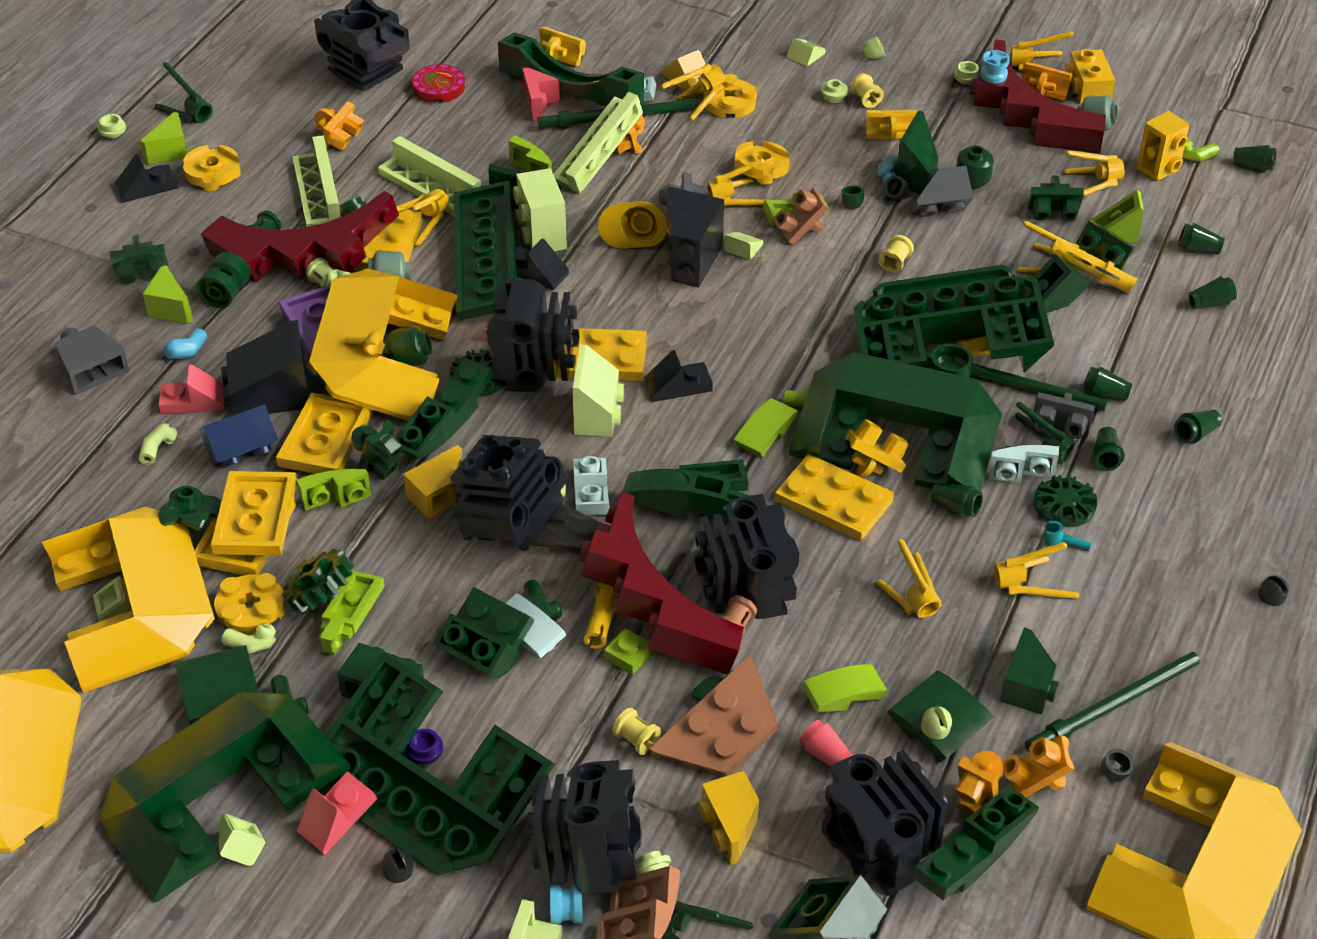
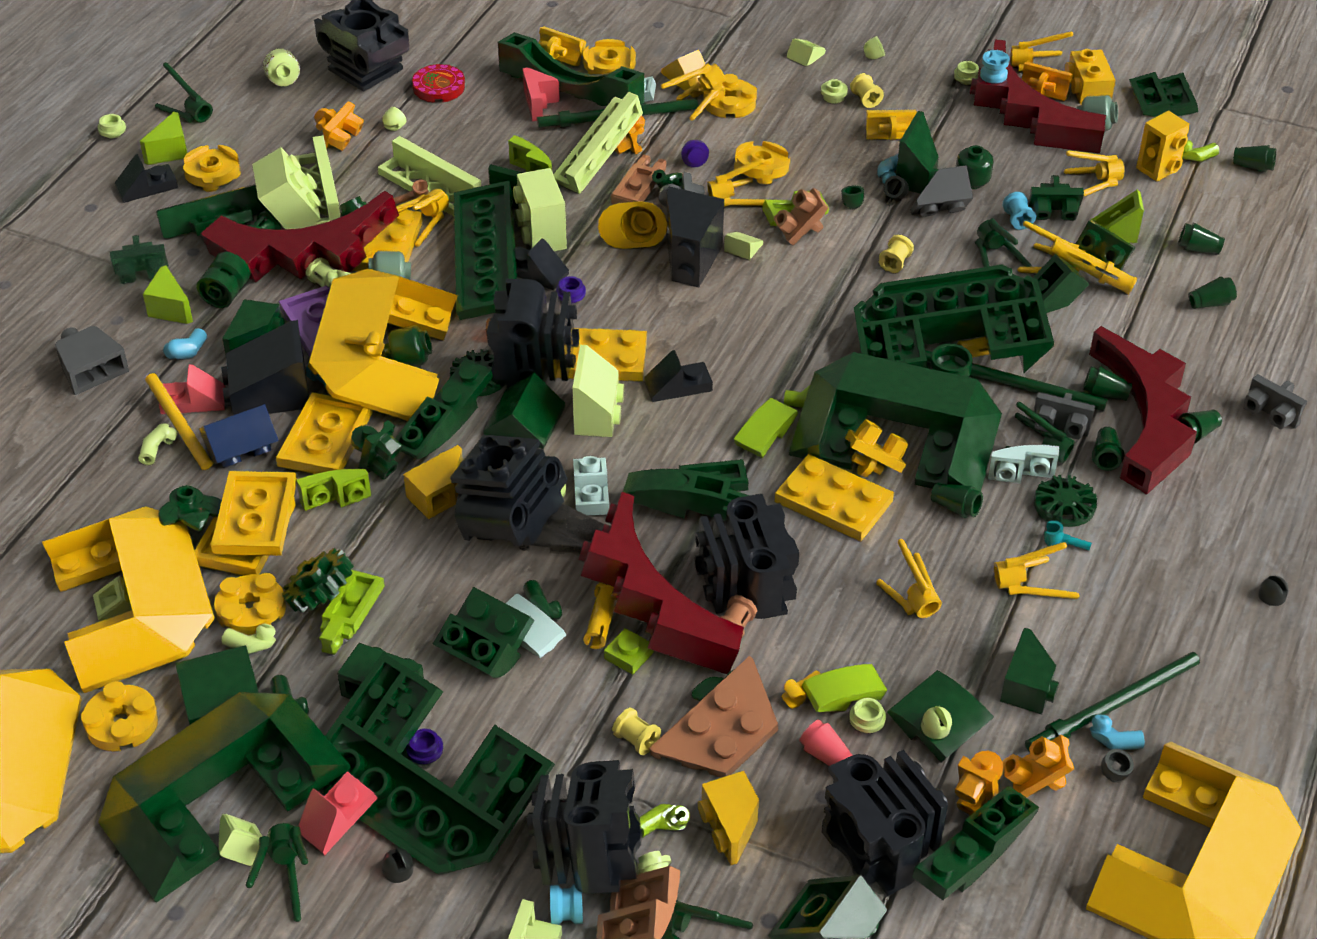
none -> yellow plate [81,681,158,752]
none -> yellow bar [145,373,213,470]
none -> dark green bracket [156,184,269,239]
none -> dark green slope [222,299,285,356]
none -> dark green plant [246,823,308,922]
none -> yellowish green brick [252,147,321,229]
none -> yellowish green head [263,49,300,86]
none -> yellowish green hinge [382,107,407,131]
none -> nougat hand [394,179,429,205]
none -> dark green slope [483,373,565,449]
none -> dark purple plate [556,276,586,304]
none -> yellow plate [583,39,636,75]
none -> nougat hinge [611,155,667,205]
none -> lime arm [640,804,690,838]
none -> dark green arm [652,169,682,189]
none -> dark purple plate [681,140,709,167]
none -> yellow hand [781,670,820,709]
none -> yellowish green plate [849,698,886,733]
none -> dark green plant [975,218,1032,267]
none -> medium azure bush [1002,192,1036,230]
none -> dark red arch [1089,326,1197,495]
none -> medium azure arm [1090,715,1145,750]
none -> dark green slope [1129,72,1198,117]
none -> dark grey hips [1243,374,1307,429]

